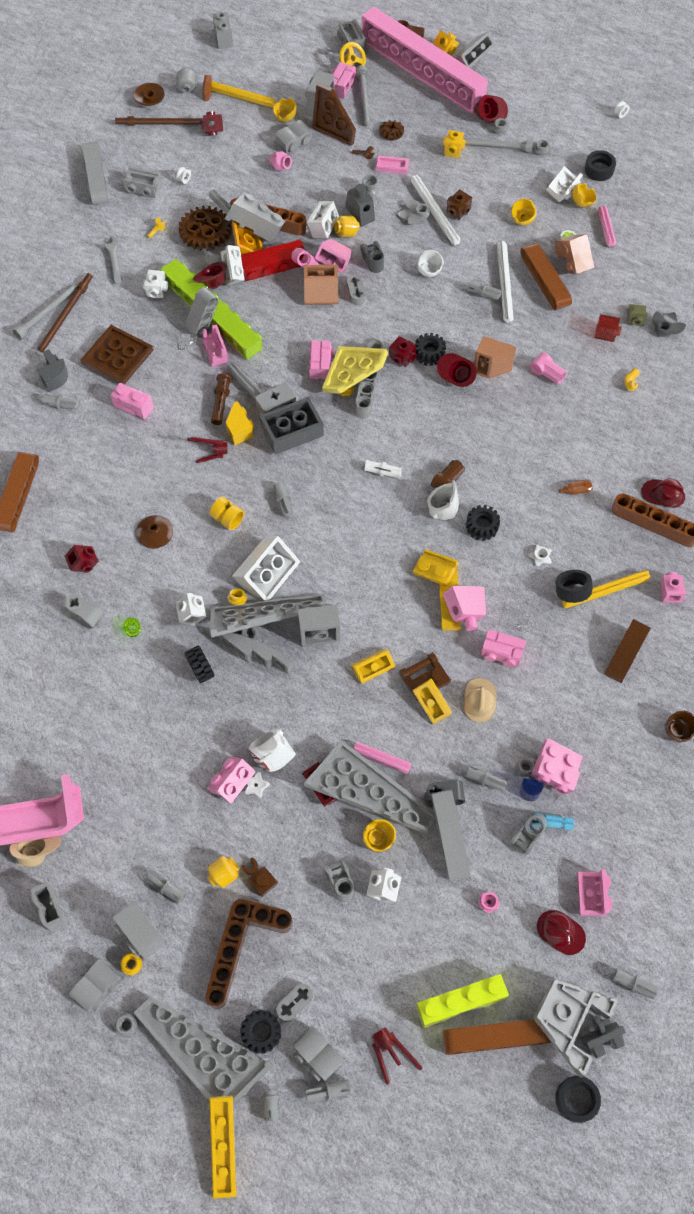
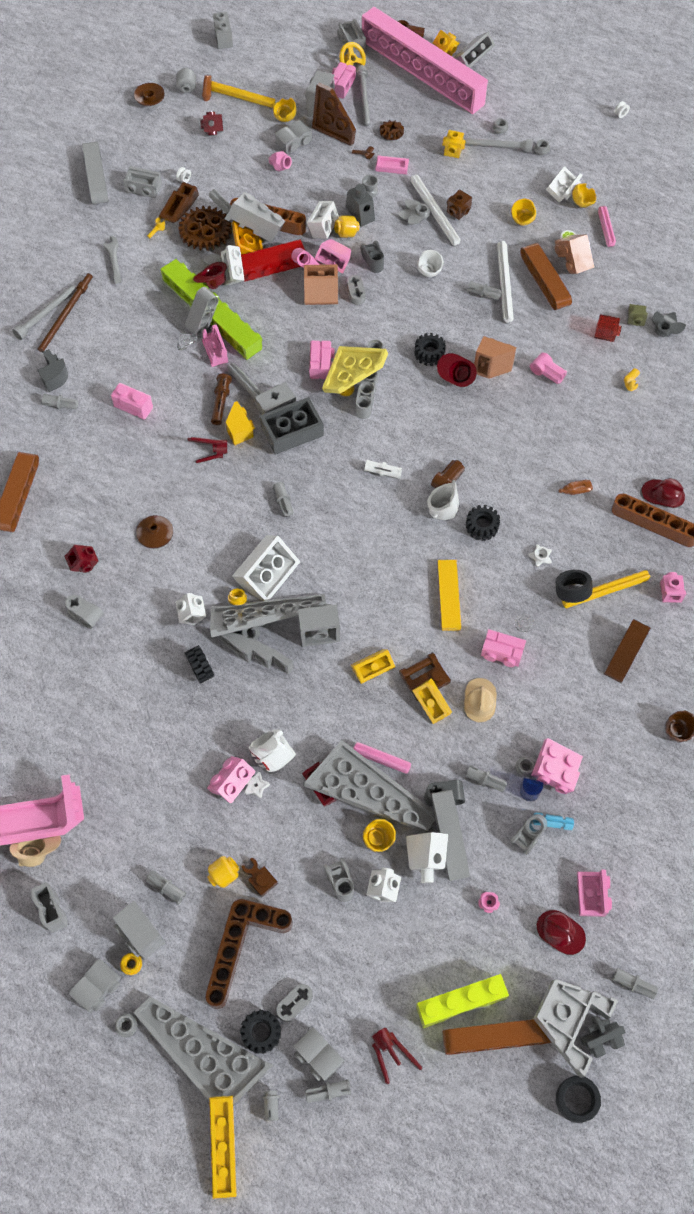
reddish brown plate [81,325,154,385] -> none
reddish brown bar [115,116,203,126] -> none
clear neon green bush [123,618,141,637] -> none
white brick [143,270,168,298] -> none
yellow wheel [209,496,245,530] -> none
dark red brick [389,336,417,367] -> none
yellow plate [412,549,459,587] -> none
bright pink torso [443,586,486,631] -> none
dark red piece [473,95,508,122] -> none
black tyre [584,150,616,181] -> none
none -> reddish brown slope [159,182,199,223]
none -> white torso [406,832,448,883]

